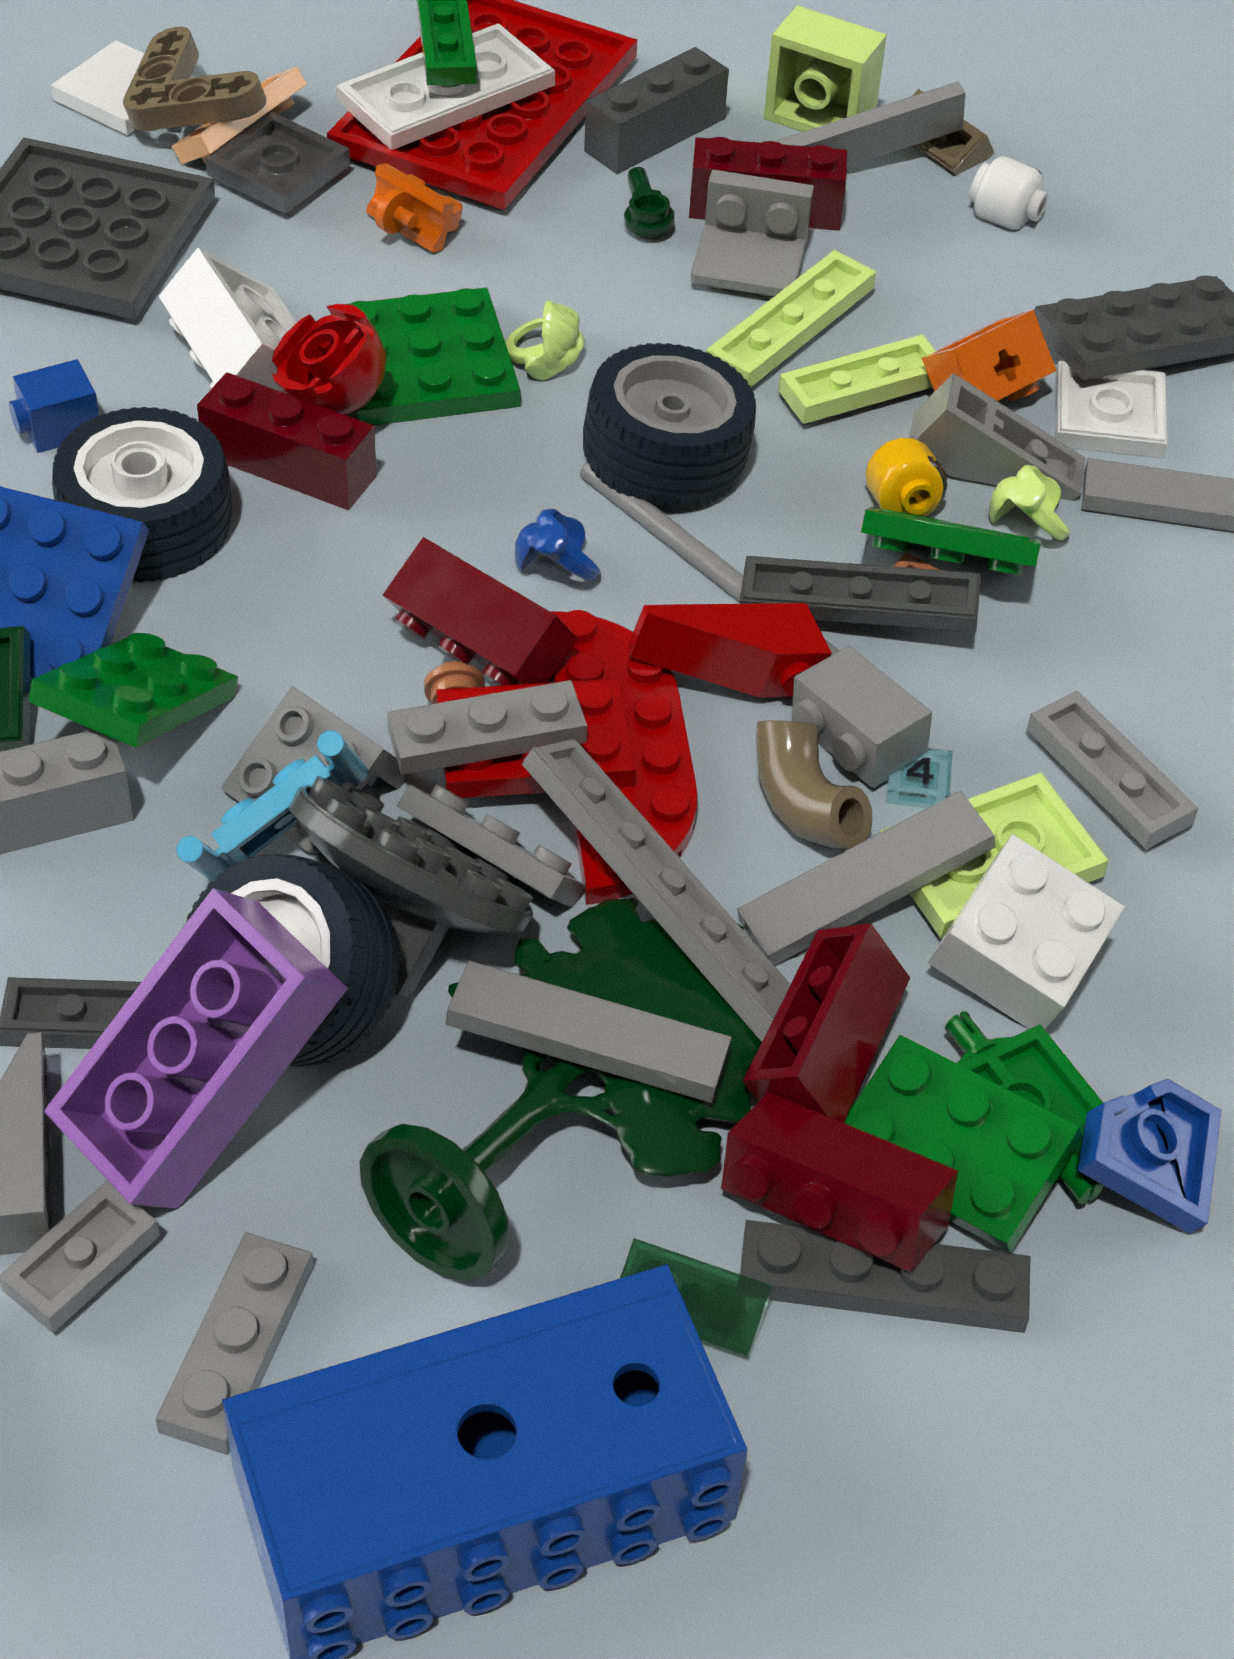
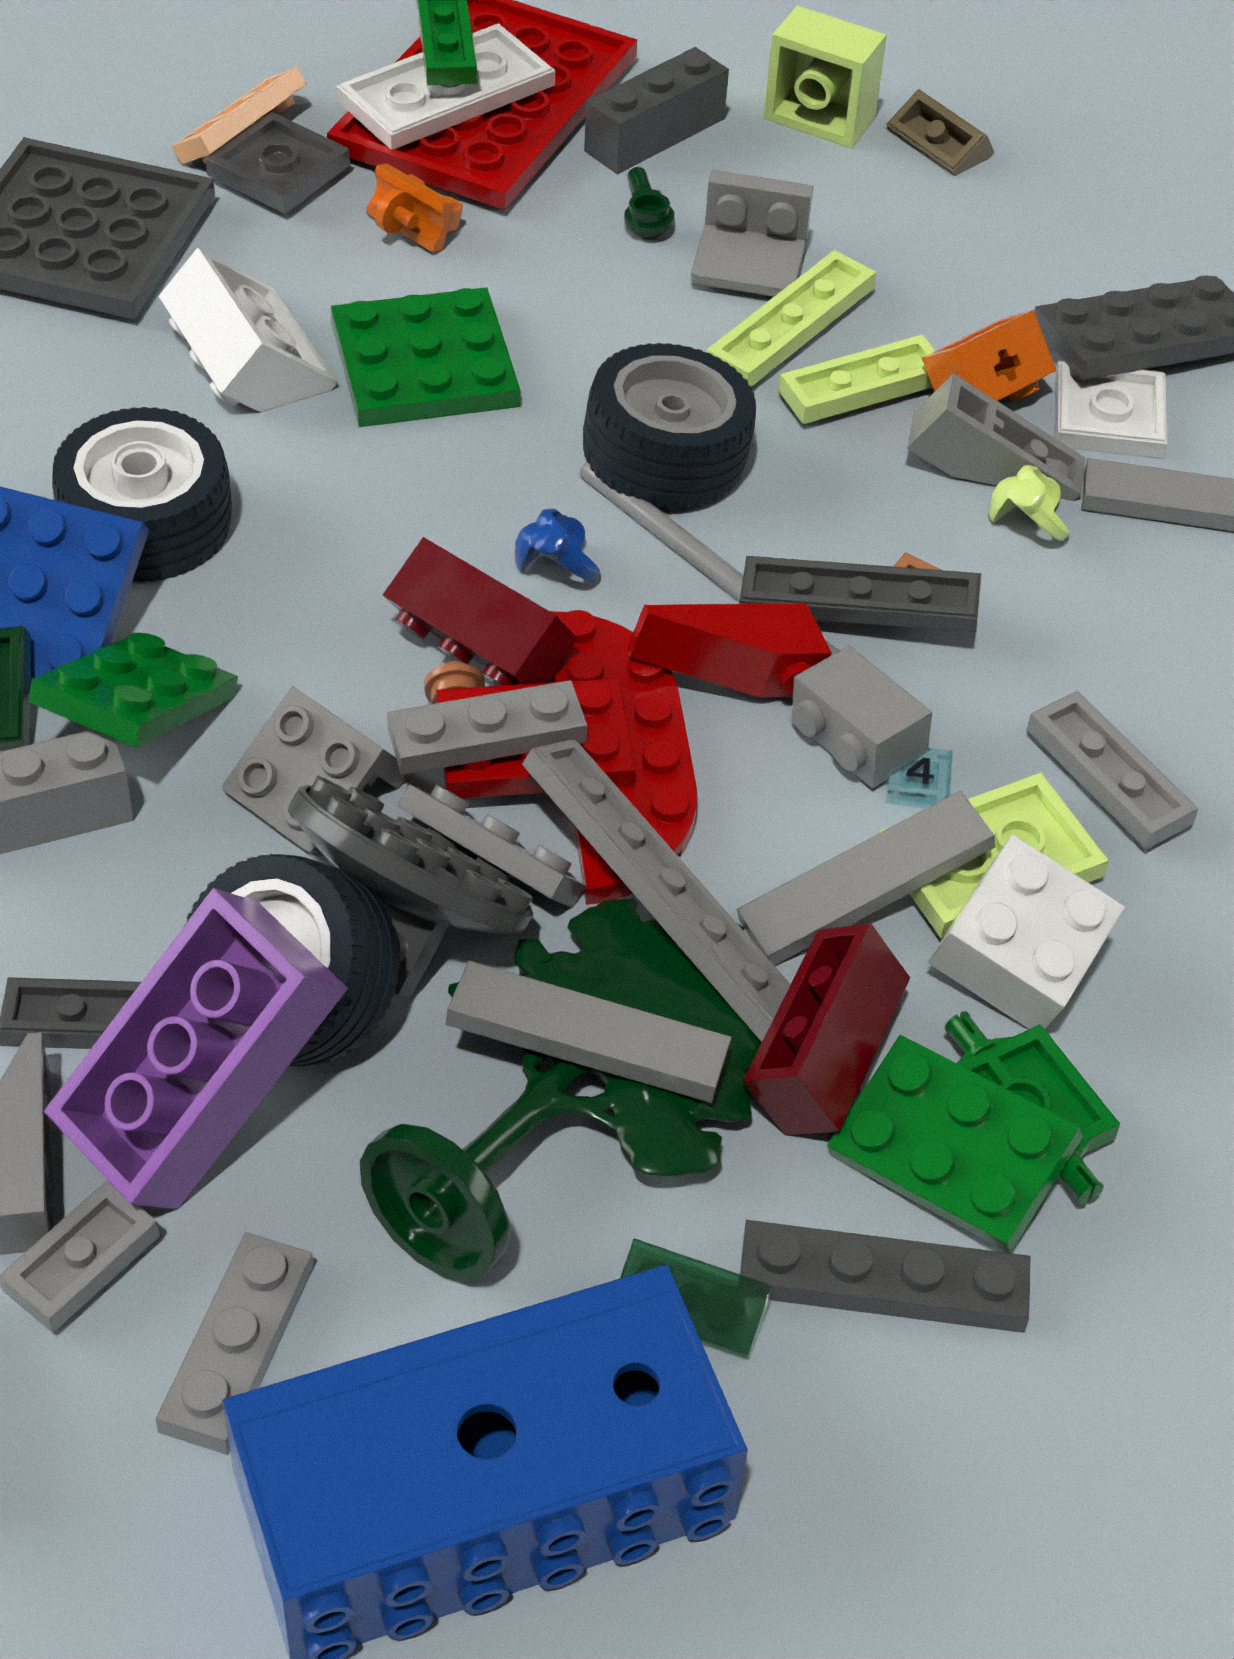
blue brick [9,359,99,453] -> none
white tile [50,40,191,135] -> none
dark tan beam [123,27,267,131] -> none
medium azure plate [176,730,368,882] -> none
dark red brick [197,372,376,511] -> none
red cylinder [272,304,387,415] -> none
yellowish green piece [505,301,585,381] -> none
dark red brick [689,137,847,231] -> none
dark red brick [721,1092,958,1272] -> none
dark tan cylinder [756,720,873,849] -> none
light grey tile [776,81,966,167] -> none
green plate [861,507,1041,575] -> none
yellow head [865,438,948,517] -> none
white head [969,156,1049,231] -> none
blue plate [1078,1078,1222,1234] -> none

